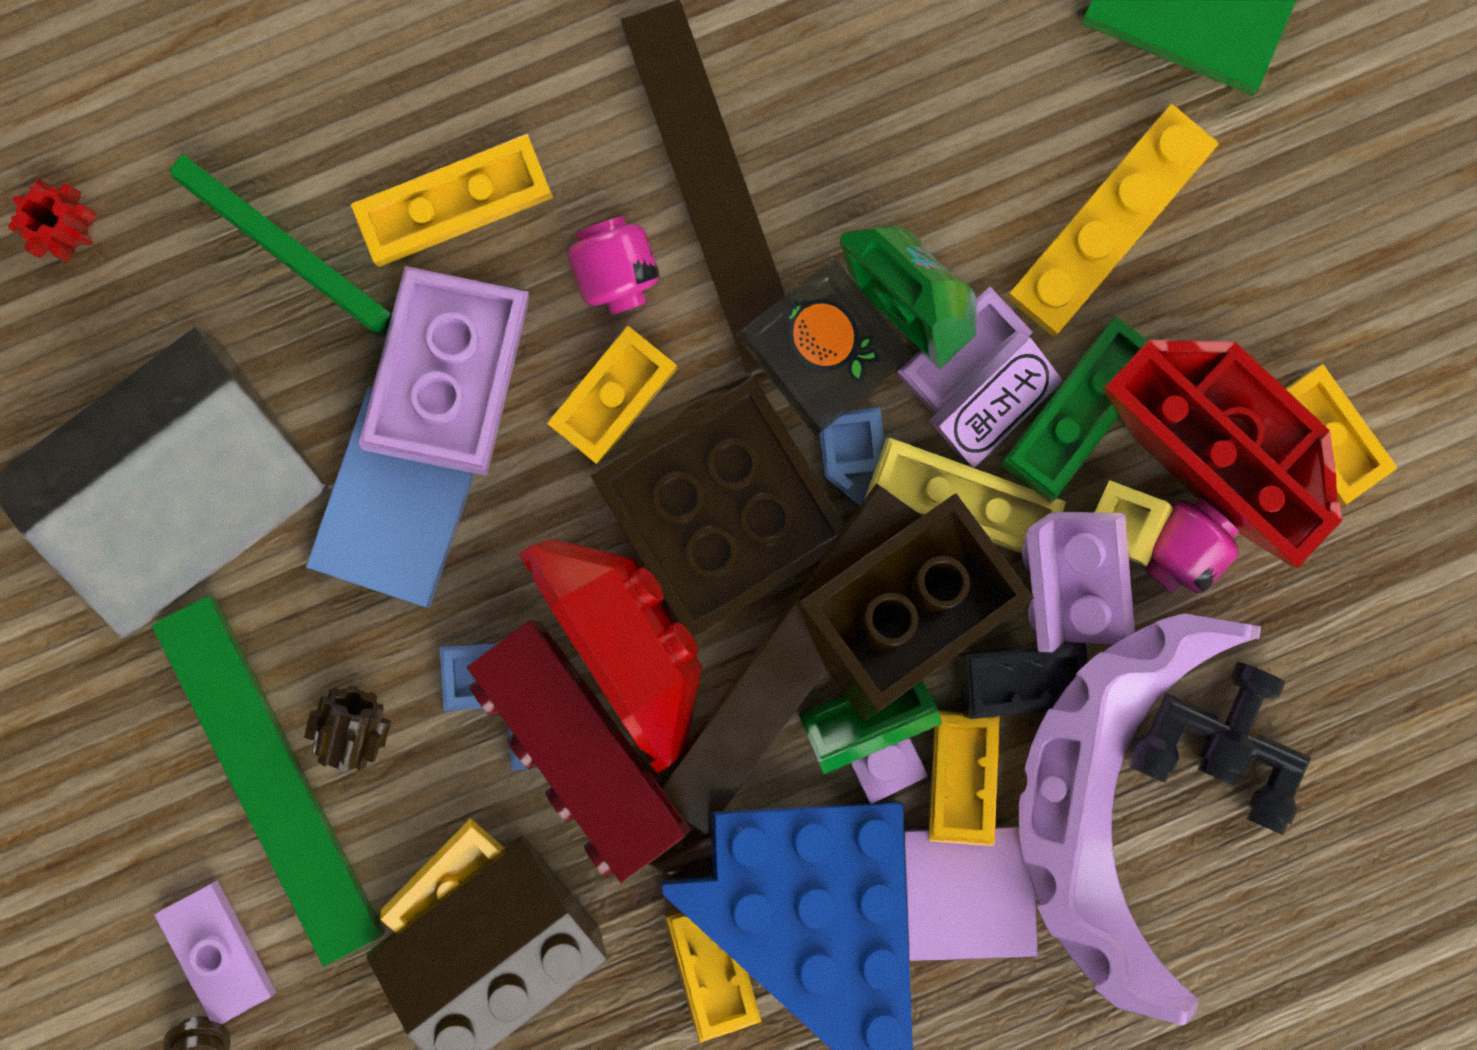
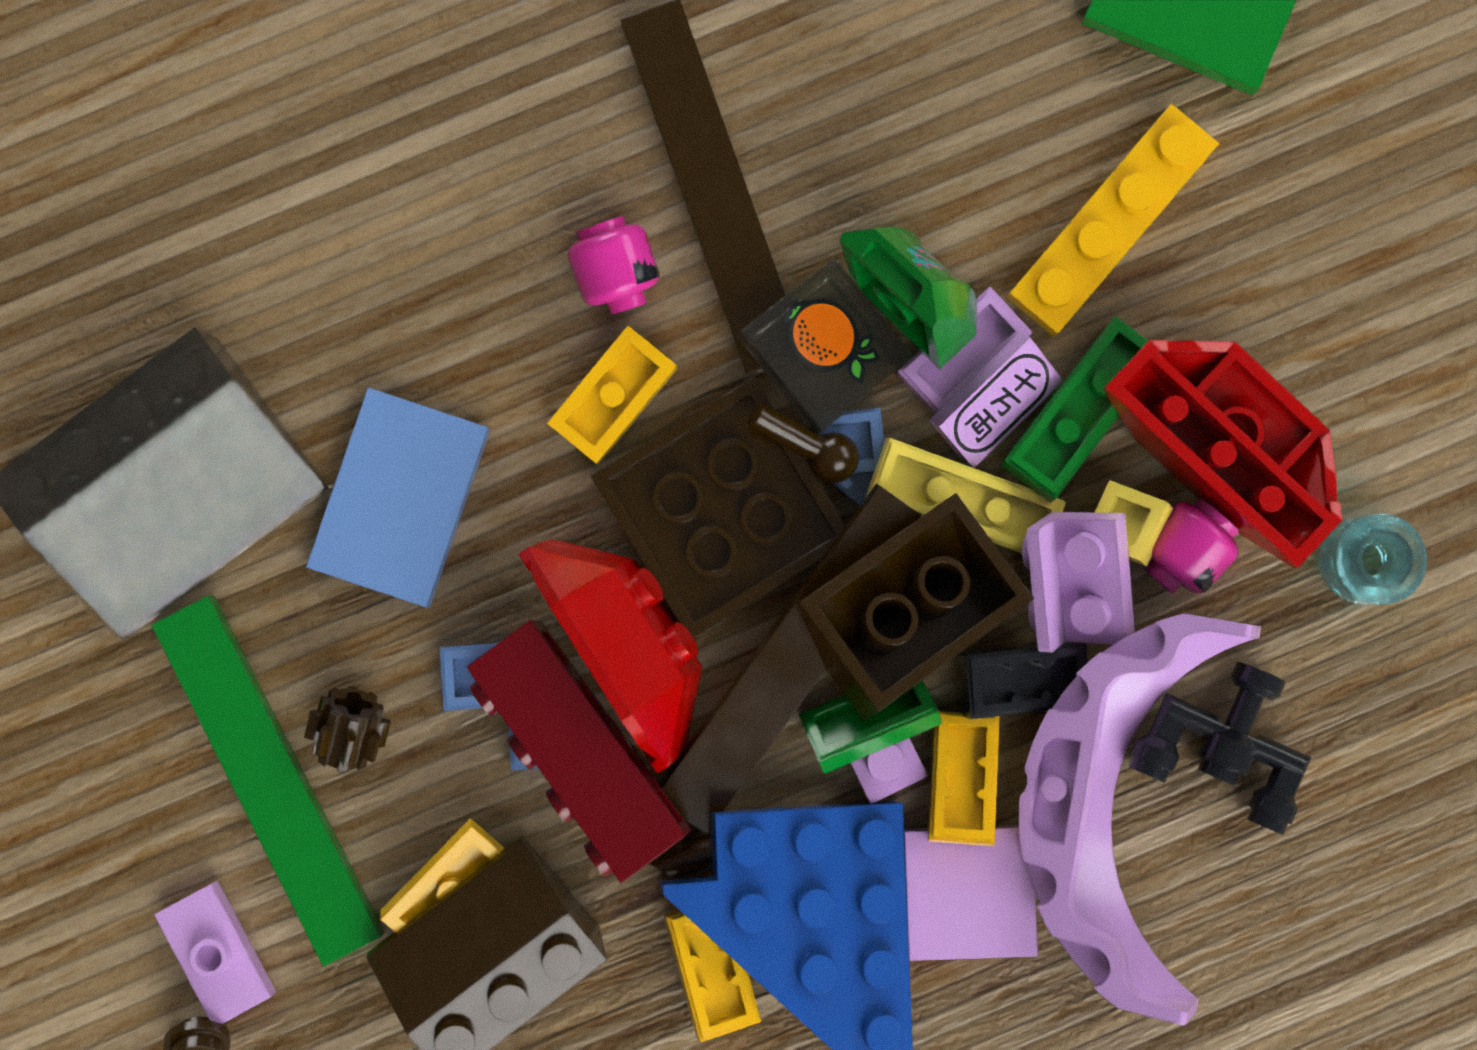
red gear [8,179,97,262] -> none
green tile [169,154,392,337] -> none
yellow plate [351,134,553,267] -> none
lavender tile [359,266,530,476] -> none
yellow plate [1285,364,1398,506] -> none
none -> dark brown bar [748,403,859,483]
none -> clear light blue wheel [1319,514,1427,605]

